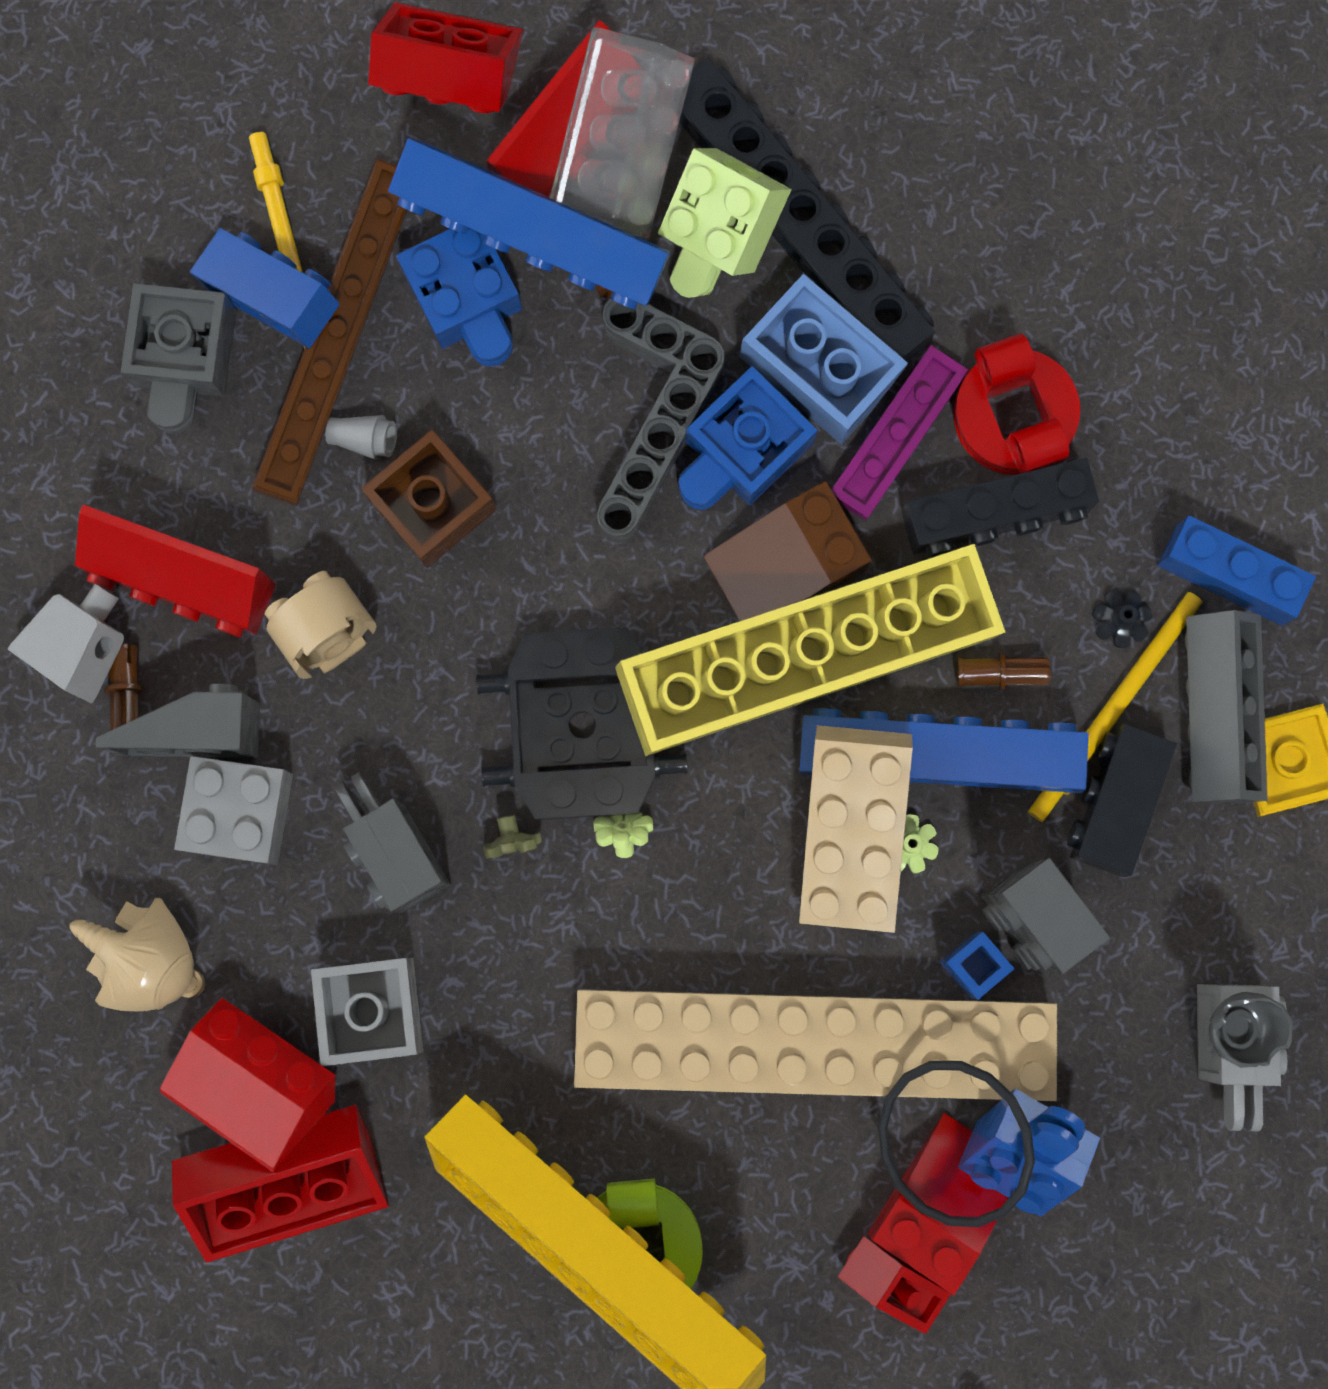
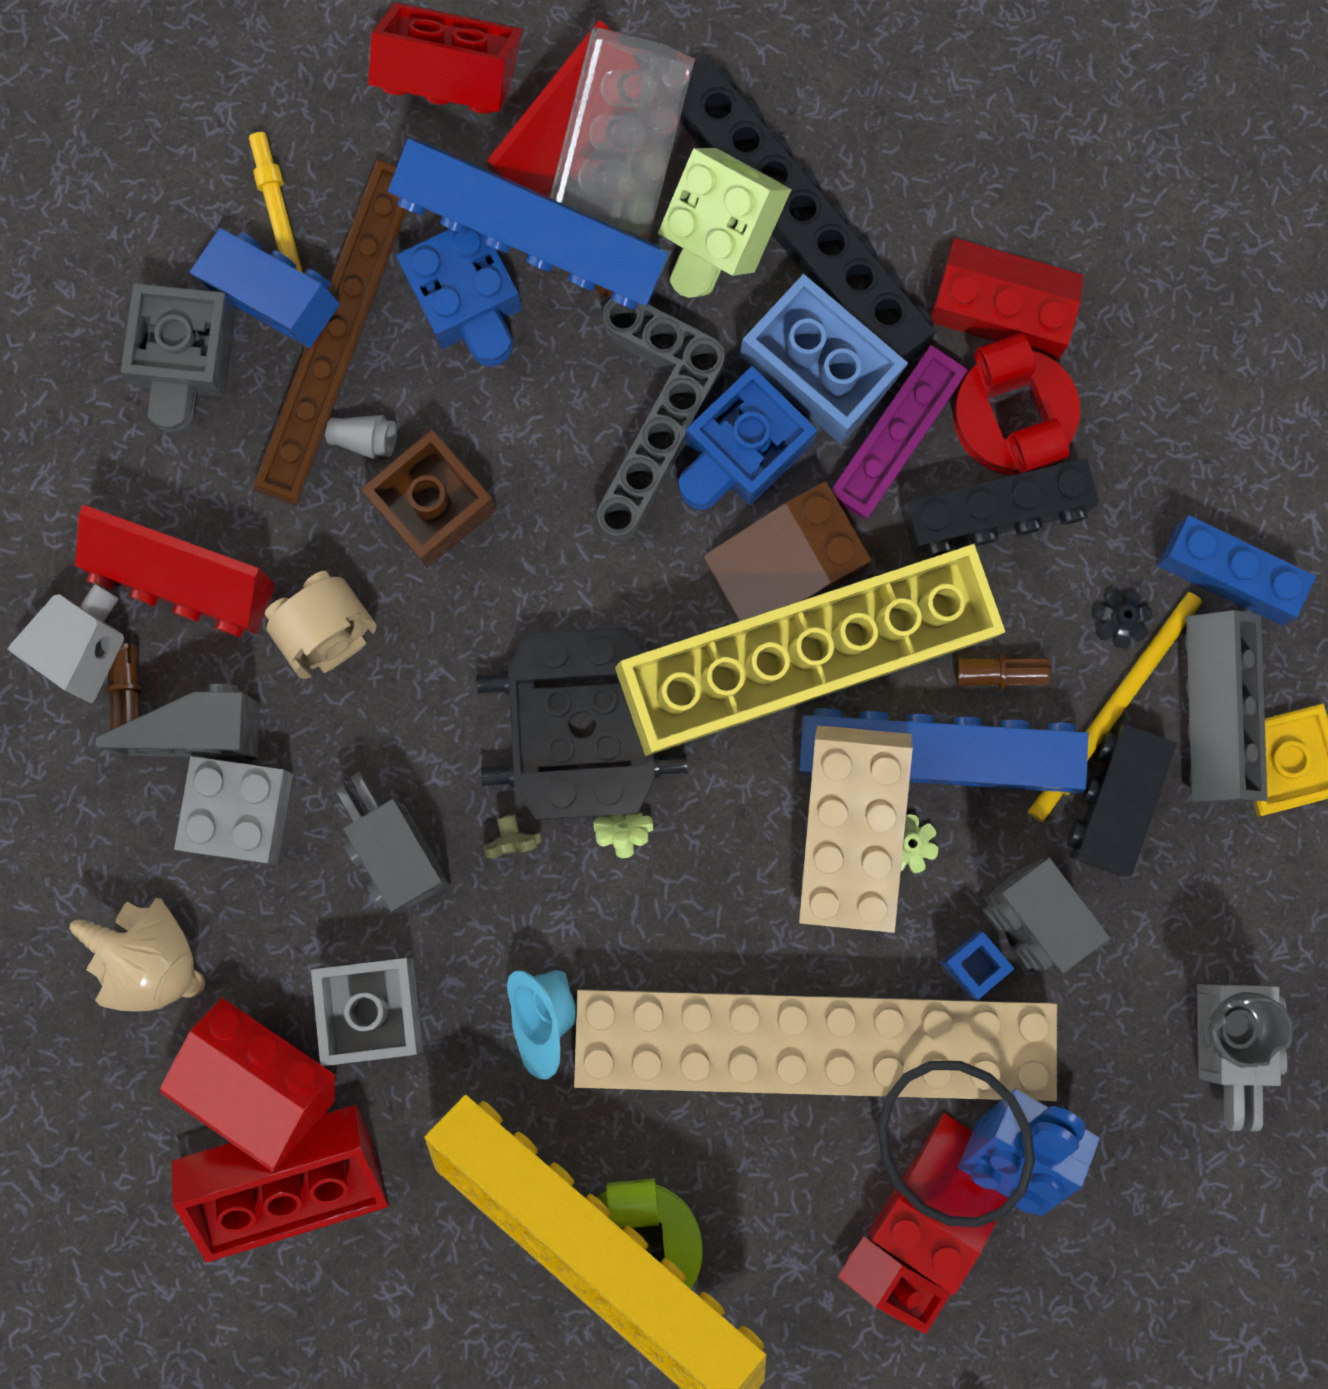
none -> medium azure piece [507,970,577,1079]
none -> red slope [931,238,1084,360]

